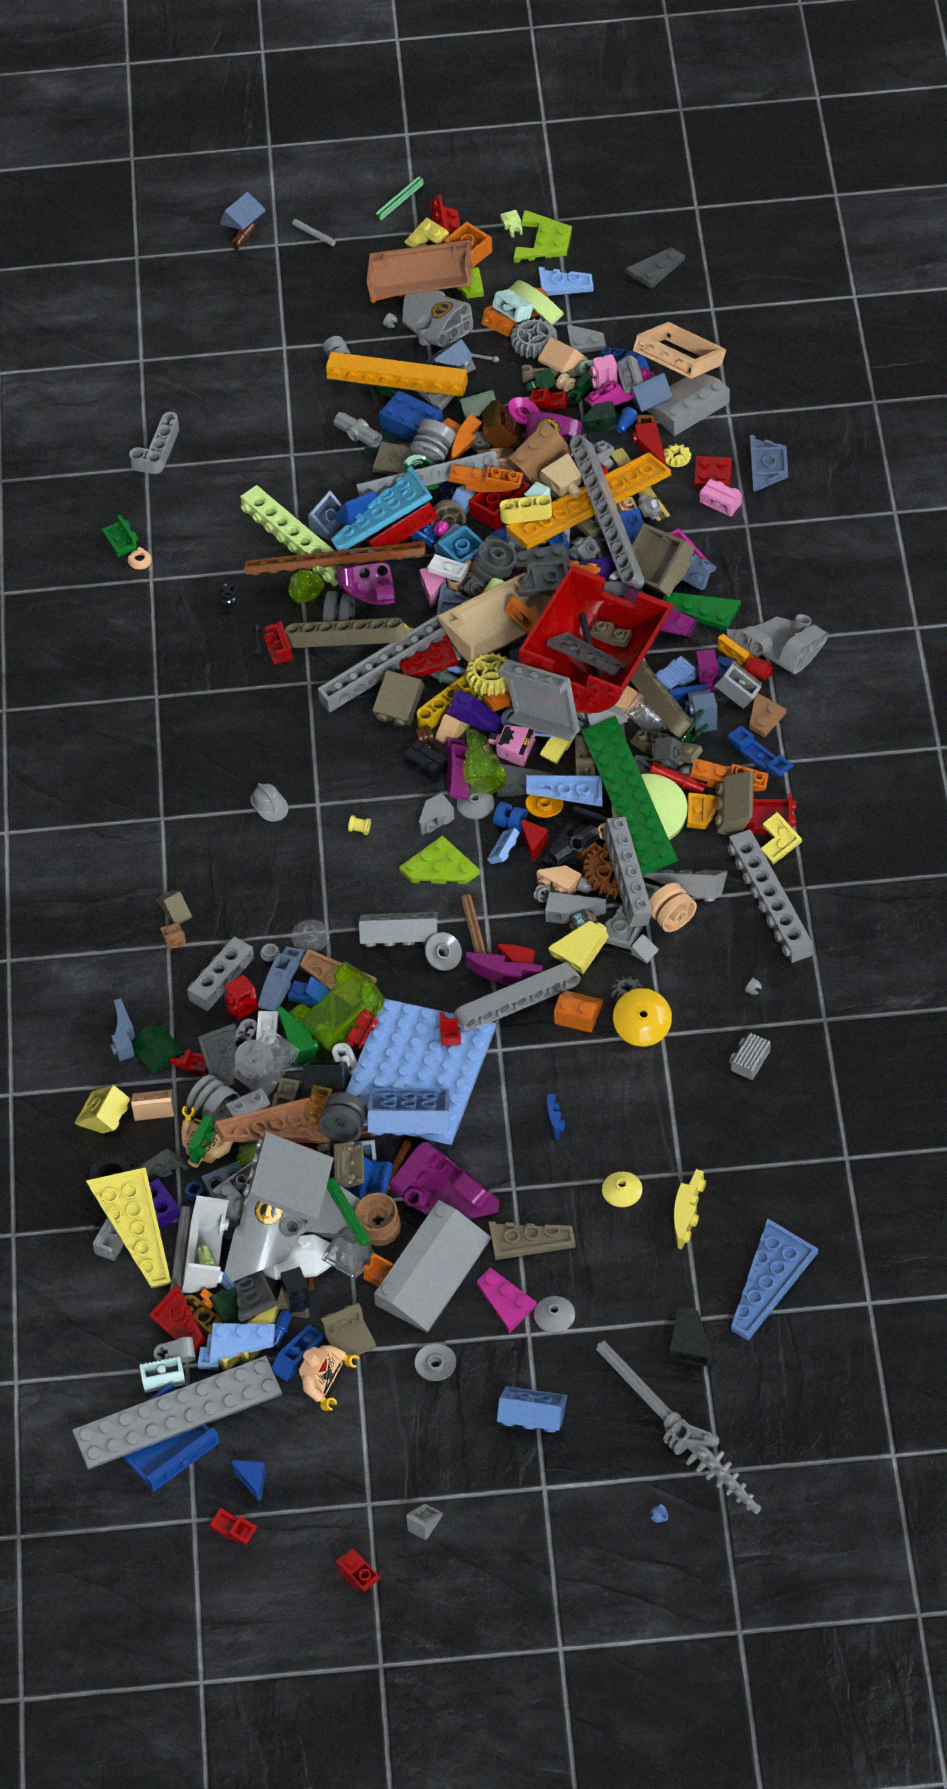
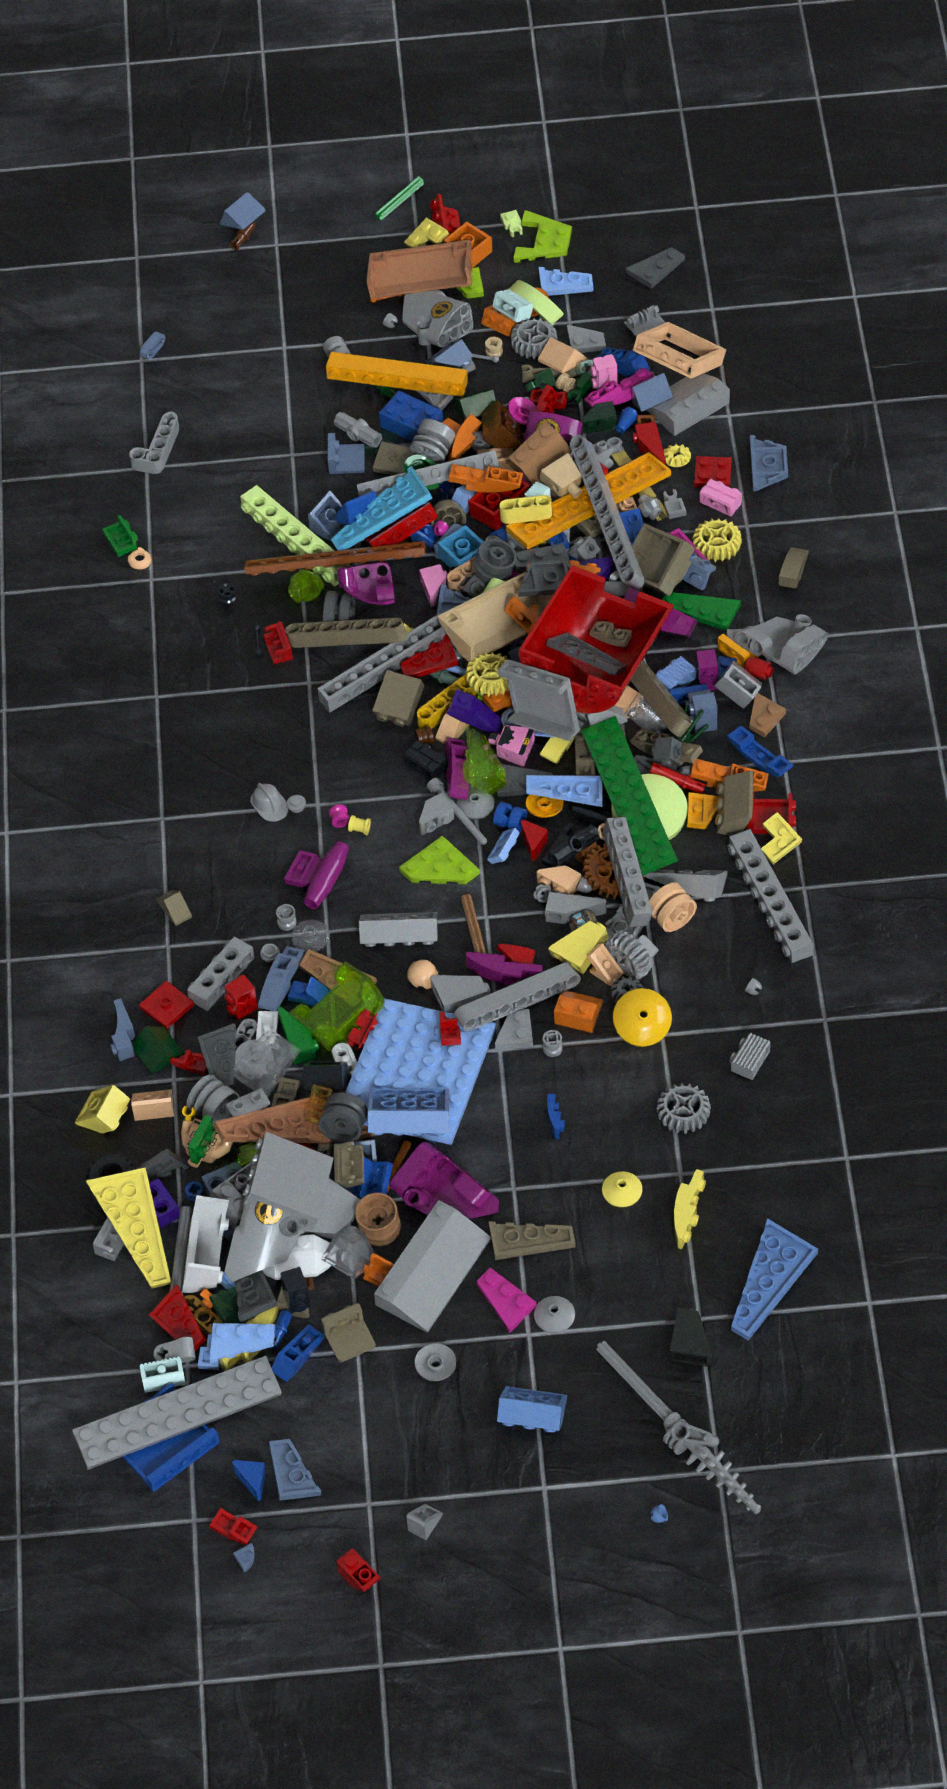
medium nougat bracket [160,922,186,950] -> none
yellowish green pin [196,1245,216,1266] -> none
light grey bar [292,219,336,246] -> none
light nougat torso [299,1345,360,1411] -> none
green axle [326,1178,371,1247] -> none
light grey dish [425,932,462,971] -> none
white plate [428,554,469,582] -> none
black bar [579,613,600,677] -> none
light grey slope [617,355,644,393] -> none
none -> red plate [139,981,194,1030]
none -> sand blue beam [140,331,165,360]
none -> sand blue tile [233,1543,255,1572]
none -> sand blue wing [268,1439,321,1501]
none -> light grey wheel [276,904,297,931]
none -> magenta plate [284,841,349,909]
none -> light grey plate [287,795,306,813]
none -> sand blue bracket [328,433,365,474]
none -> dark pink wheel [329,804,350,828]
none -> light nougat hair [407,960,438,989]
none -> light grey piece [427,777,487,845]
none -> light grey slope [430,975,490,1014]
none -> tan wheel [485,337,503,357]
none -> light grey wing [495,1009,533,1049]
none -> red slope [536,385,558,413]
none -> light grey wheel [542,1030,563,1057]
none -> light nougat slope [586,943,624,986]
none -> light grey gear [605,930,652,979]
none -> light grey plate [607,437,624,453]
none -> light grey hinge [624,305,666,338]
none -> light grey gear [657,1083,711,1134]
none -> light grey plate [663,489,686,519]
none -> light yellow gear [693,518,742,562]
none -> dark tan slope [779,547,809,589]

